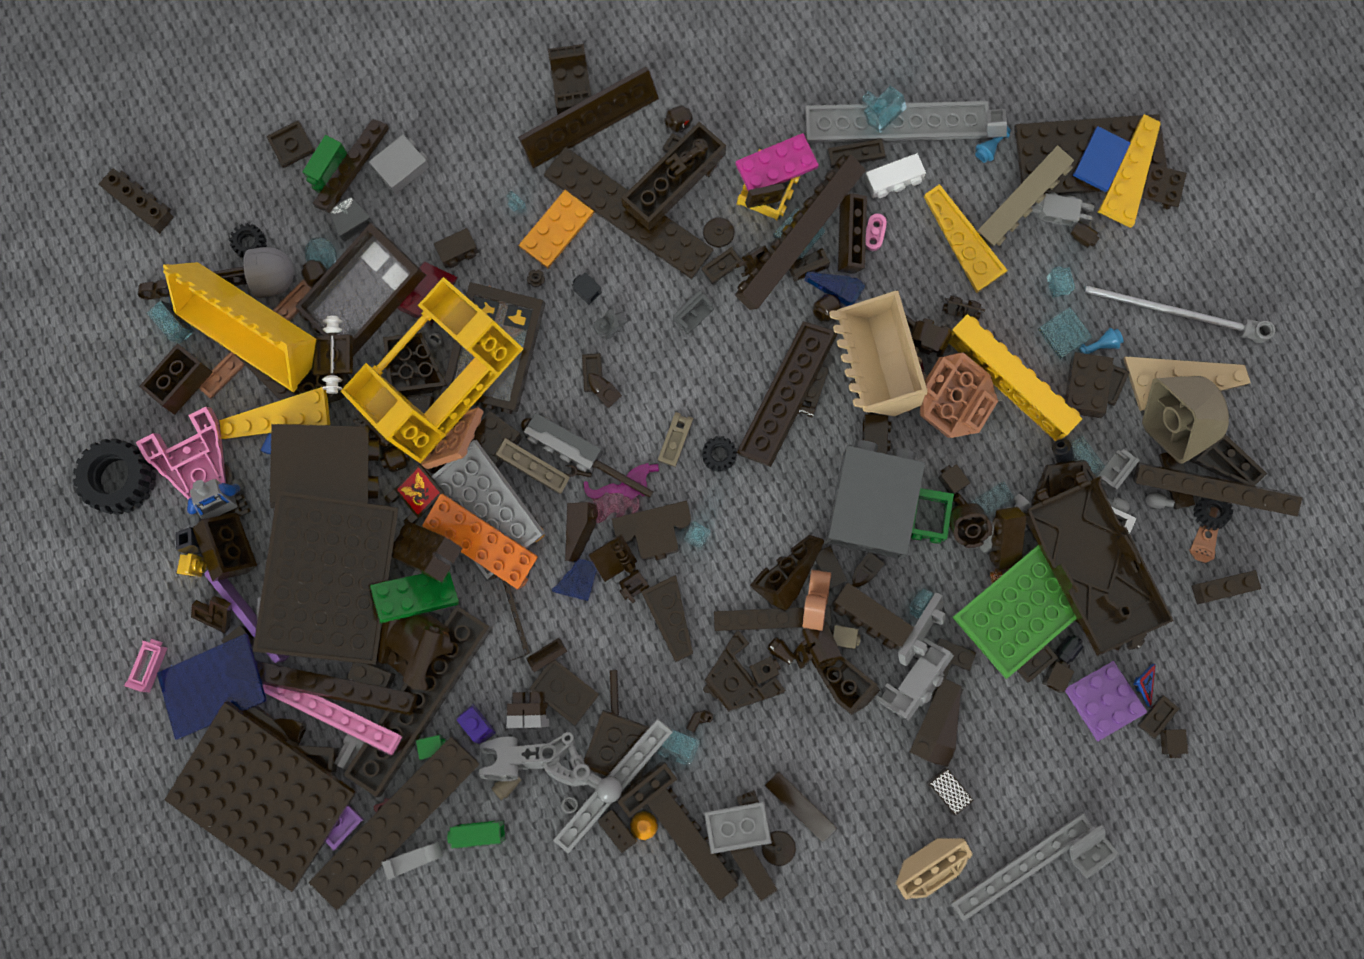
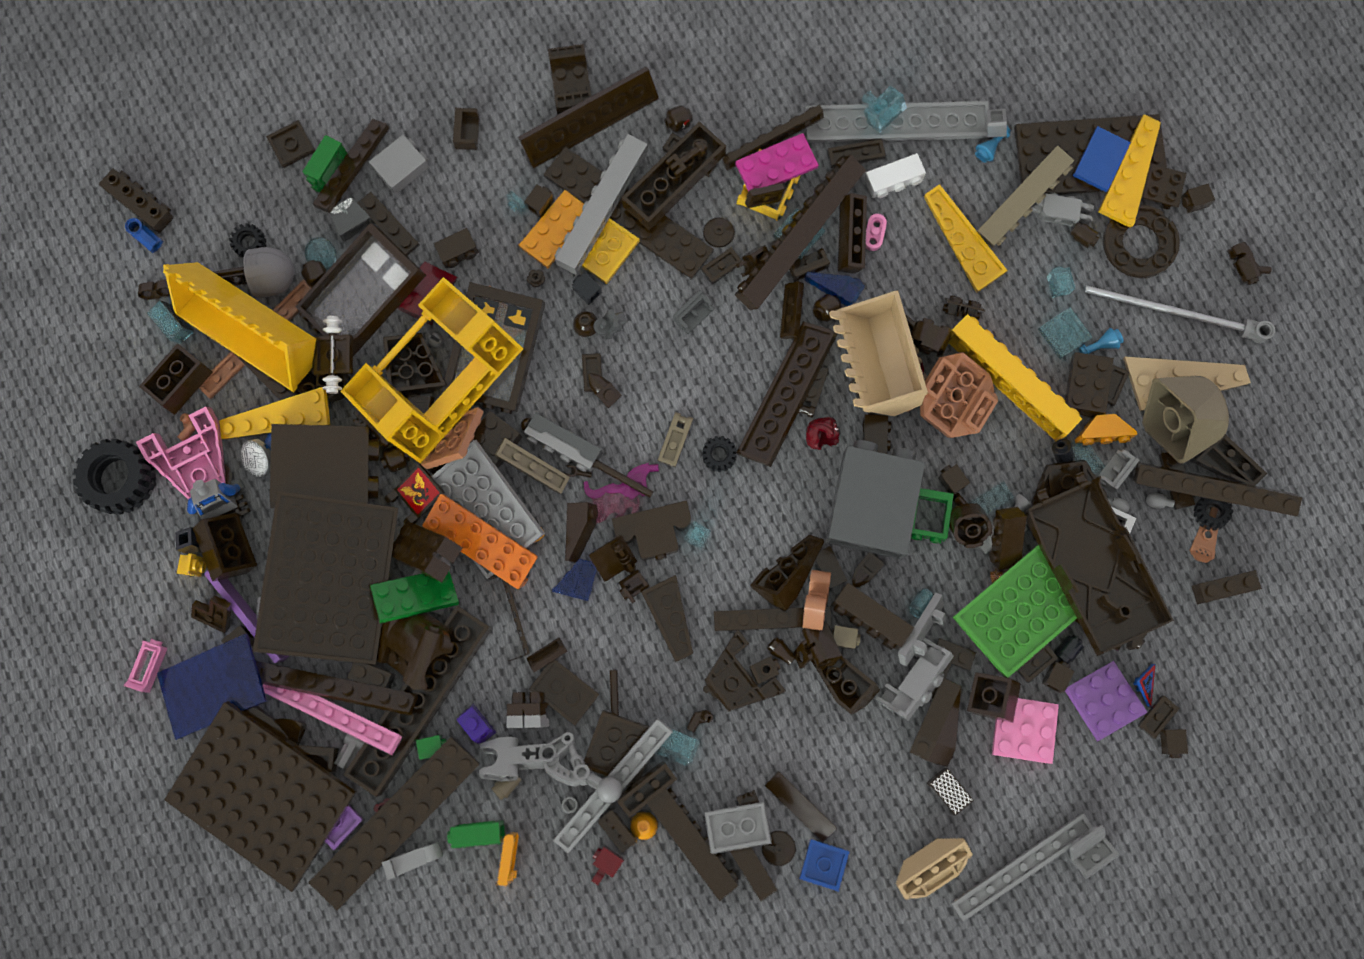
none -> blue piece [125,218,163,253]
none -> nougat arm [177,413,195,441]
none -> tile [241,439,271,477]
none -> dark brown plate [357,192,419,256]
none -> dark brown panel [453,108,480,150]
none -> light orange container [497,832,519,886]
none -> dark brown brick [524,184,554,218]
none -> light grey brick [555,134,648,275]
none -> dark brown brick [573,311,597,337]
none -> yellow plate [582,218,640,284]
none -> dark red brick [592,846,625,885]
none -> dark brown plate [722,105,824,171]
none -> dark brown plate [780,281,804,339]
none -> blue plate [799,839,850,891]
none -> dark red hair [806,417,840,450]
none -> dark brown brick [967,672,1021,723]
none -> bright pink plate [992,698,1059,764]
none -> light orange slope [1075,414,1137,446]
none -> dark brown plate [1103,205,1180,278]
none -> dark brown brick [1181,183,1215,213]
none -> dark brown piece [1227,242,1272,286]

